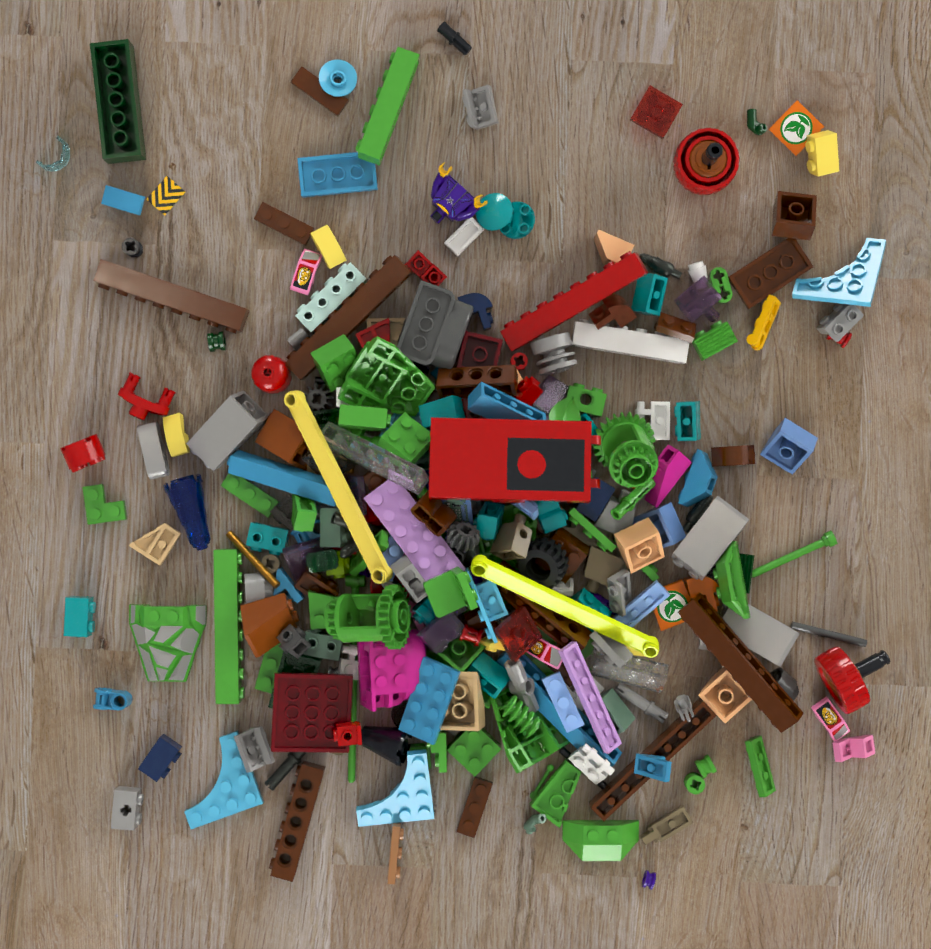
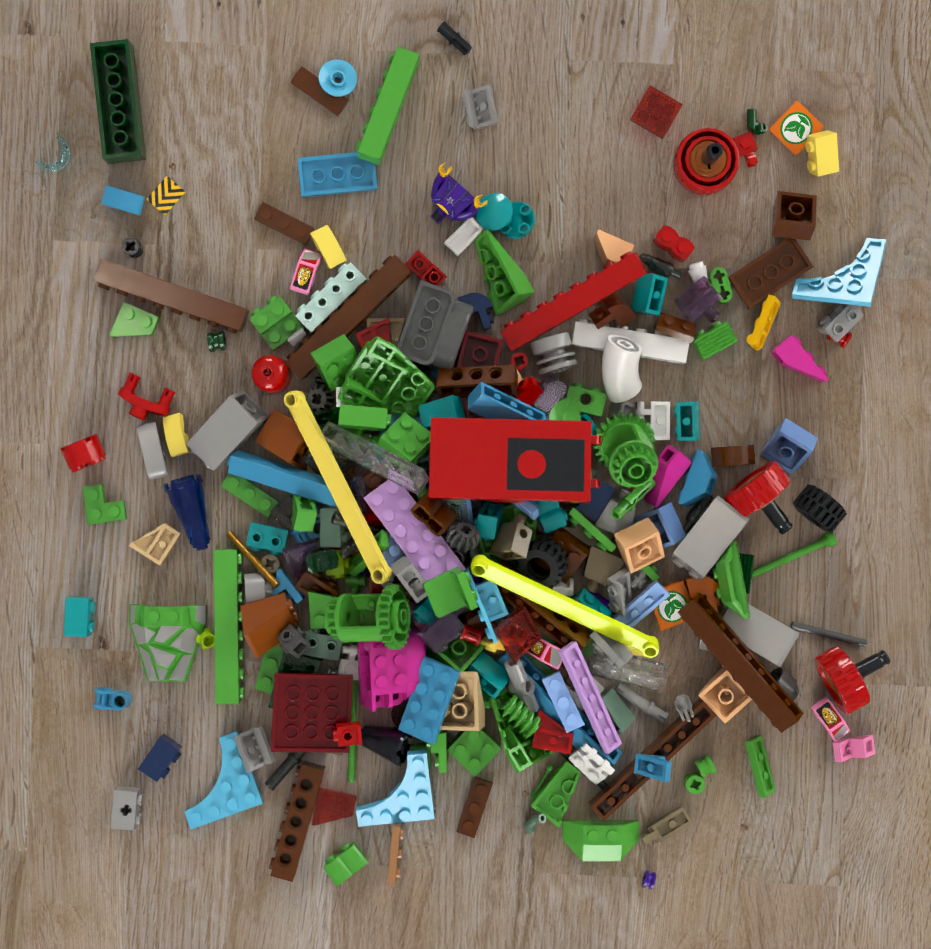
none -> bright green wing [109,302,160,337]
none -> lime plate [195,628,215,650]
none -> bright green plate [249,296,305,351]
none -> clear red wing [312,788,357,826]
none -> bright green brick [323,841,368,886]
none -> bright green wedge [474,229,535,315]
none -> red wing [532,710,574,754]
none -> white brick [602,334,642,403]
none -> light grey slope [610,401,637,418]
none -> light grey bracket [619,564,649,591]
none -> red brick [653,225,695,262]
none -> red wheel [723,461,793,534]
none -> red plate [732,132,758,168]
none -> dark pink slope [770,335,829,382]
none -> black tyre [793,484,847,533]

